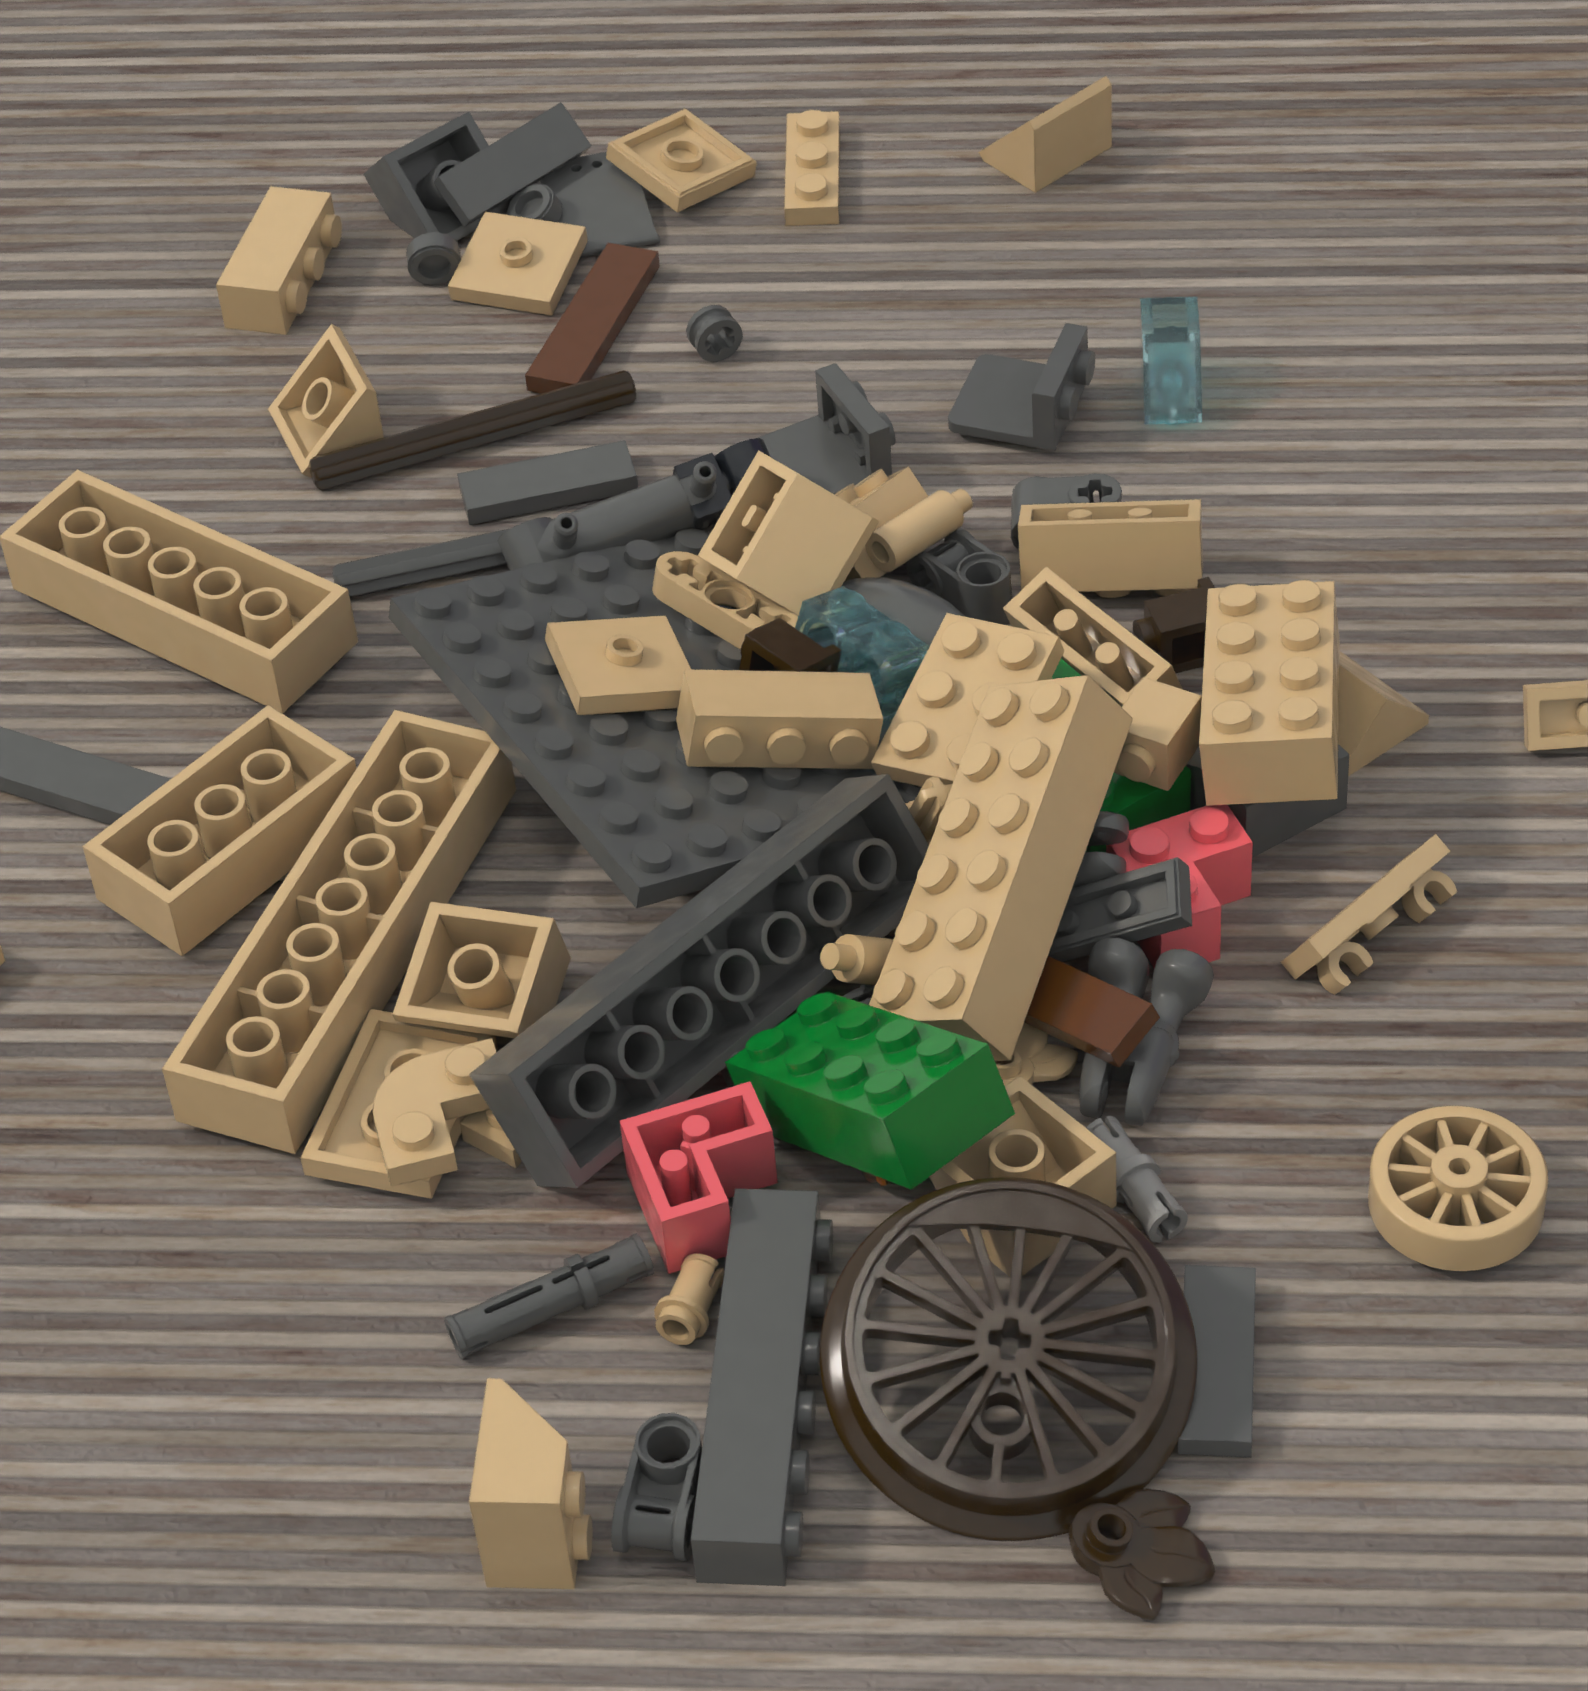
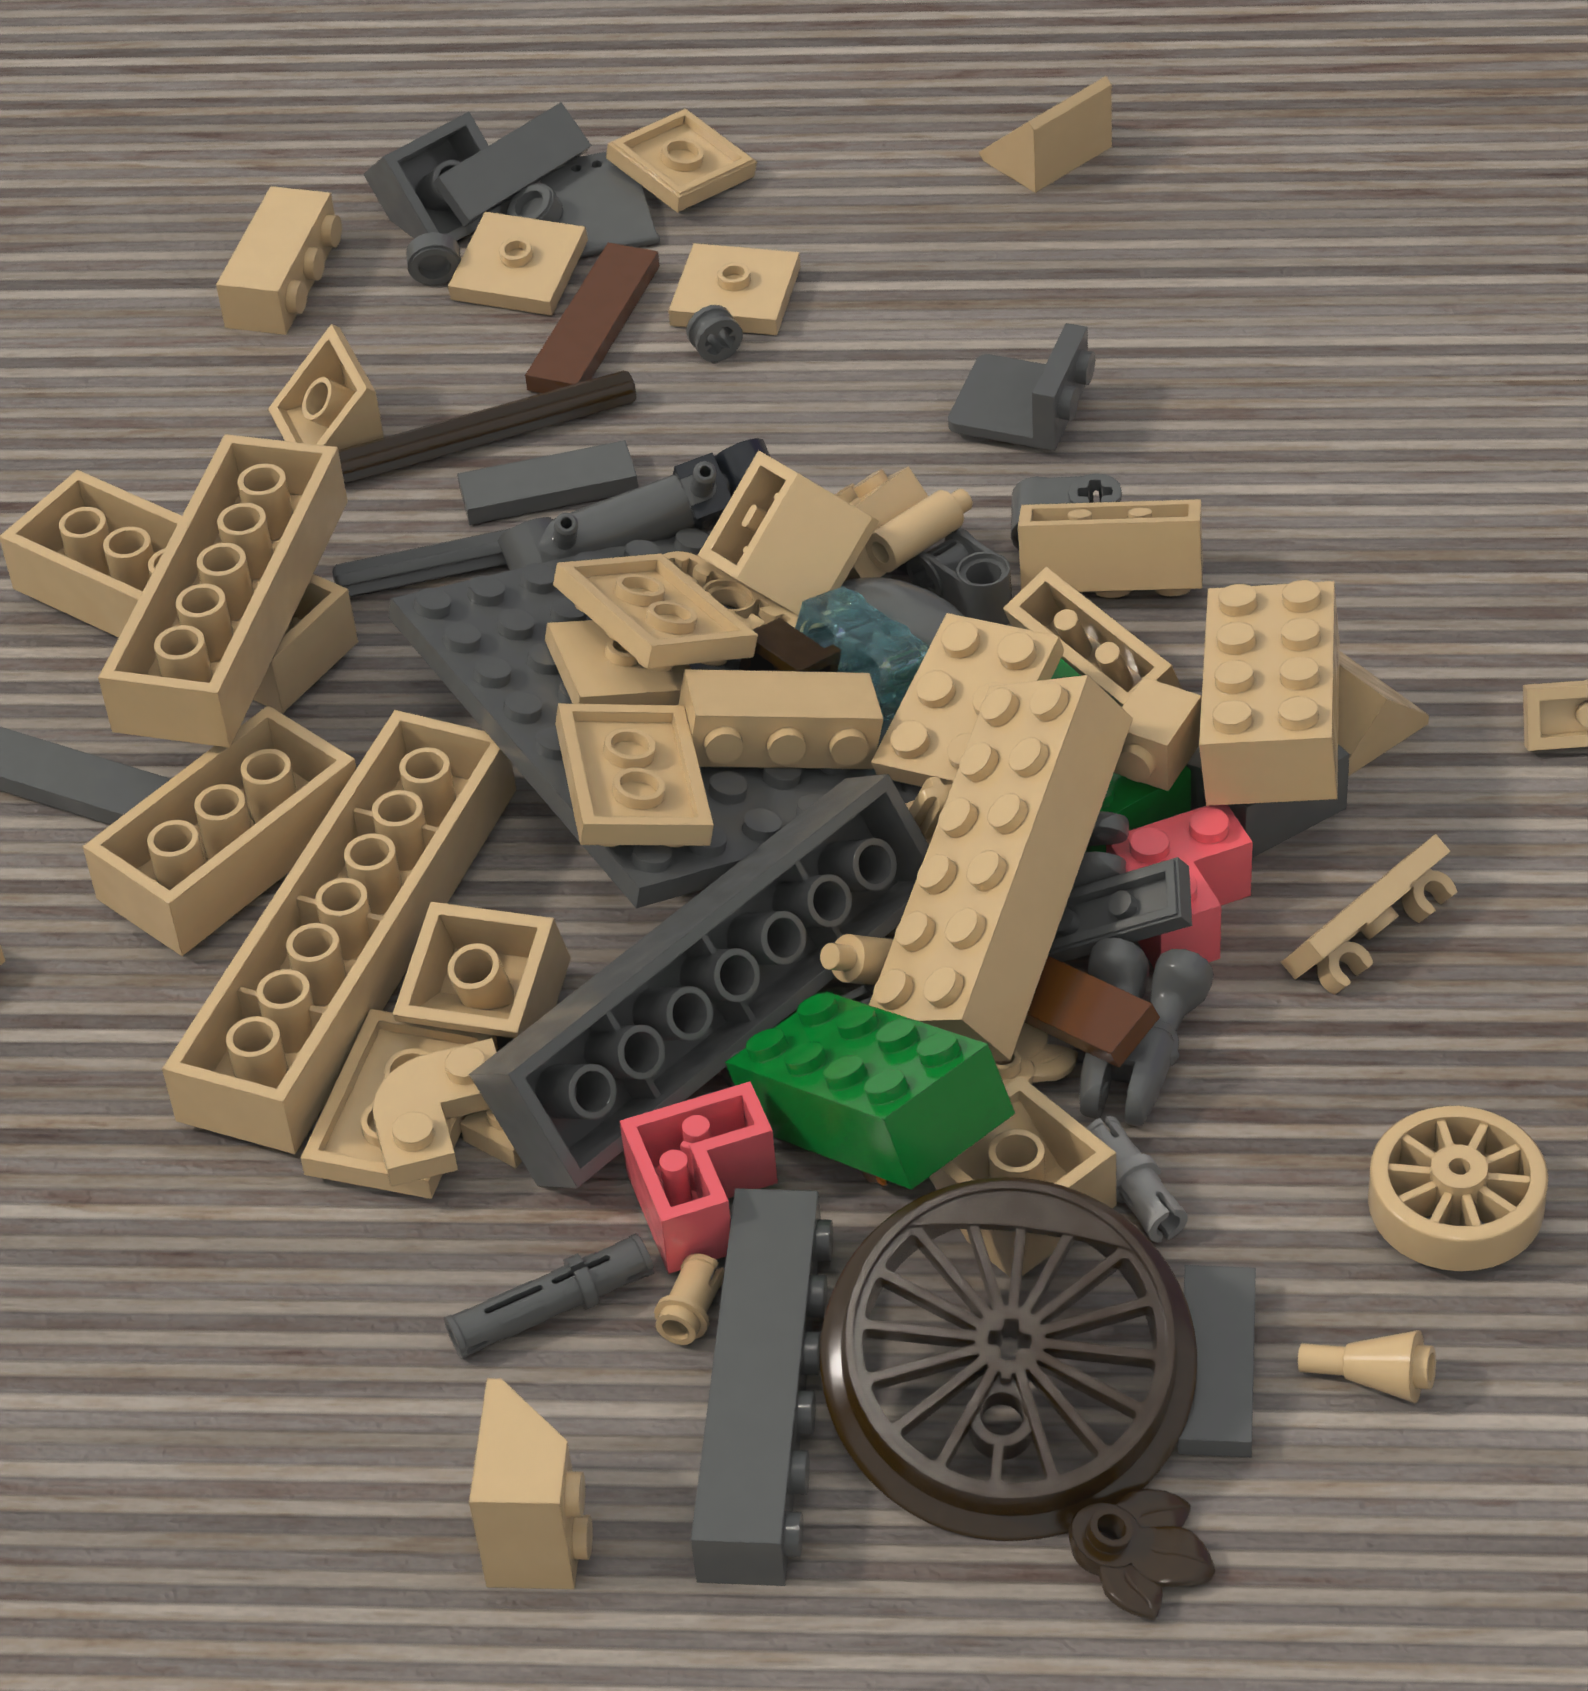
dark grey piece [611,1413,702,1561] -> none
dark grey bracket [758,363,896,494] -> none
tan plate [784,110,840,226] -> none
dark brown brick [1133,577,1215,673] -> none
clear light blue slope [1140,296,1202,425] -> none
none -> tan brick [98,434,348,748]
none -> tan plate [553,553,758,671]
none -> tan plate [555,703,714,847]
none -> tan plate [668,243,801,335]
none -> tan cone [1298,1330,1436,1403]

